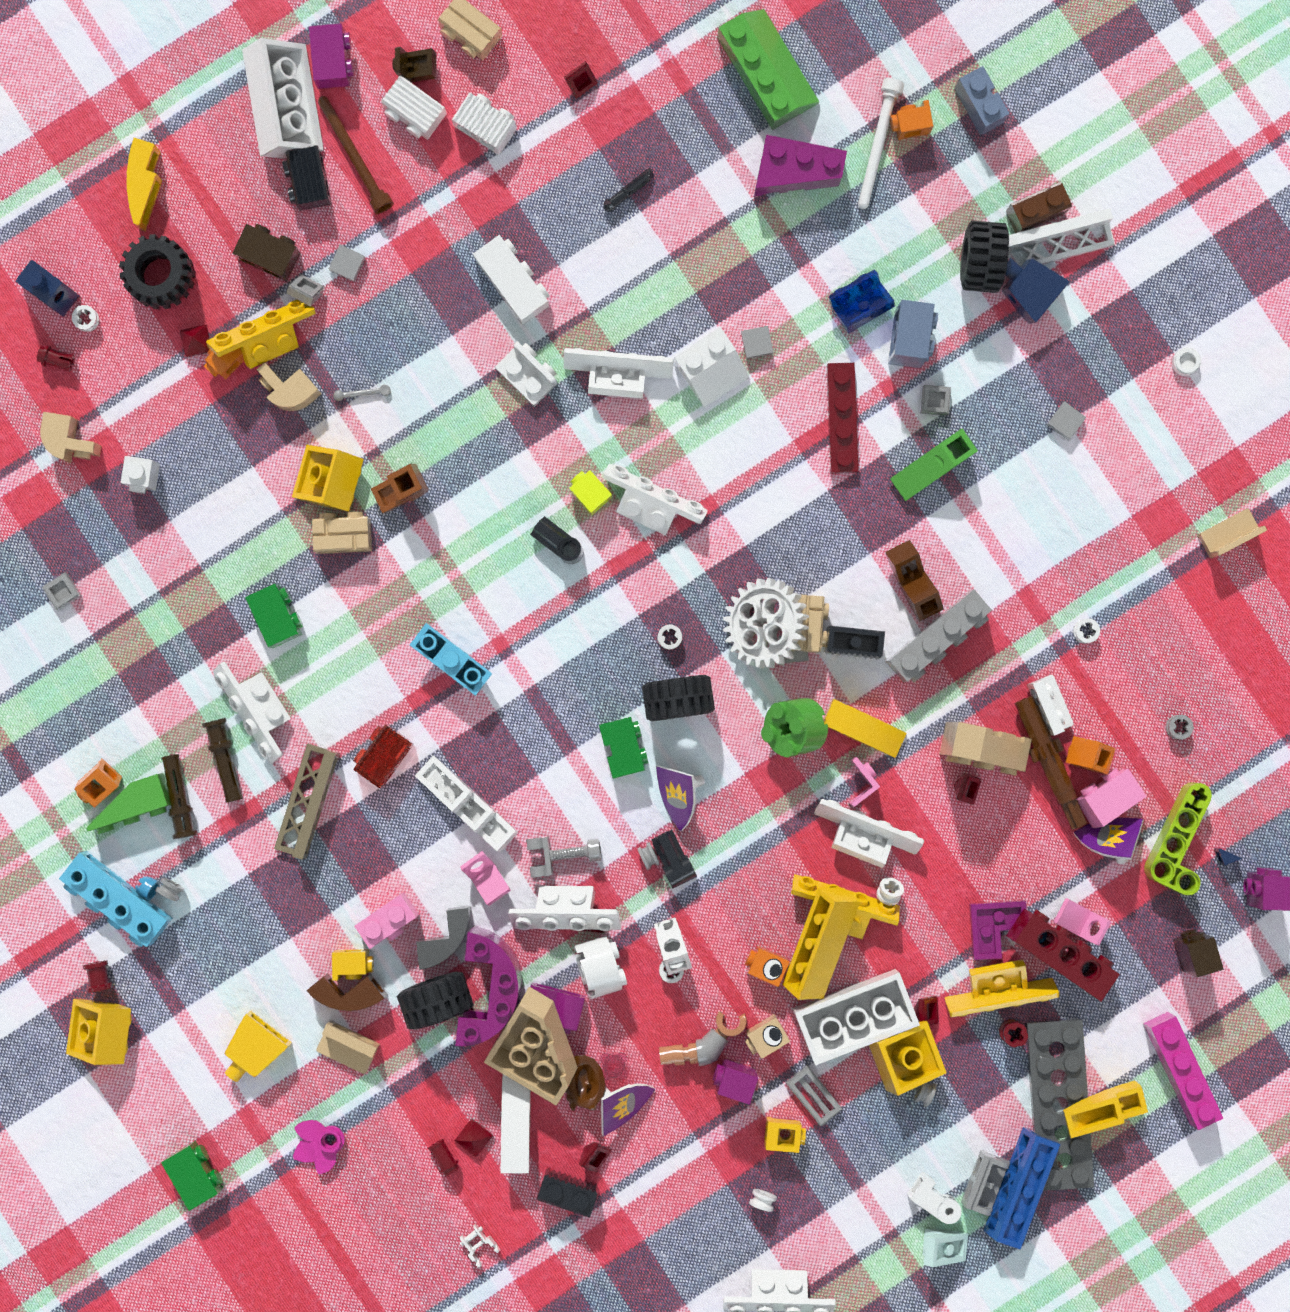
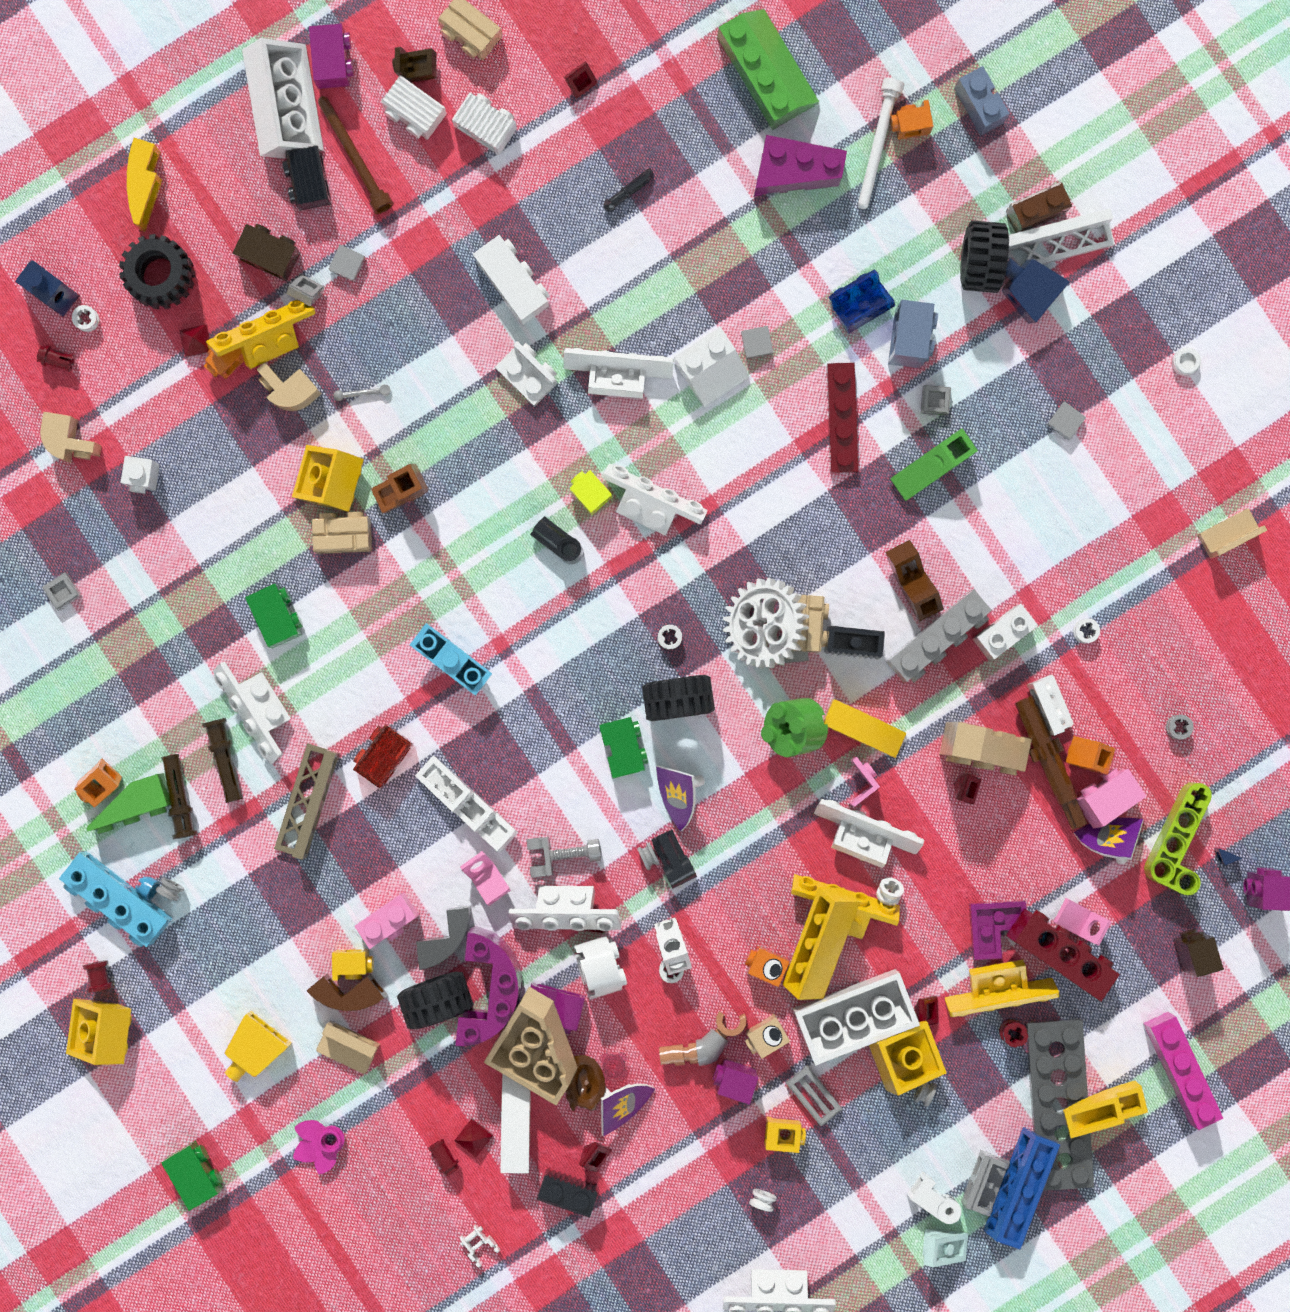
none -> white brick [972,604,1038,660]

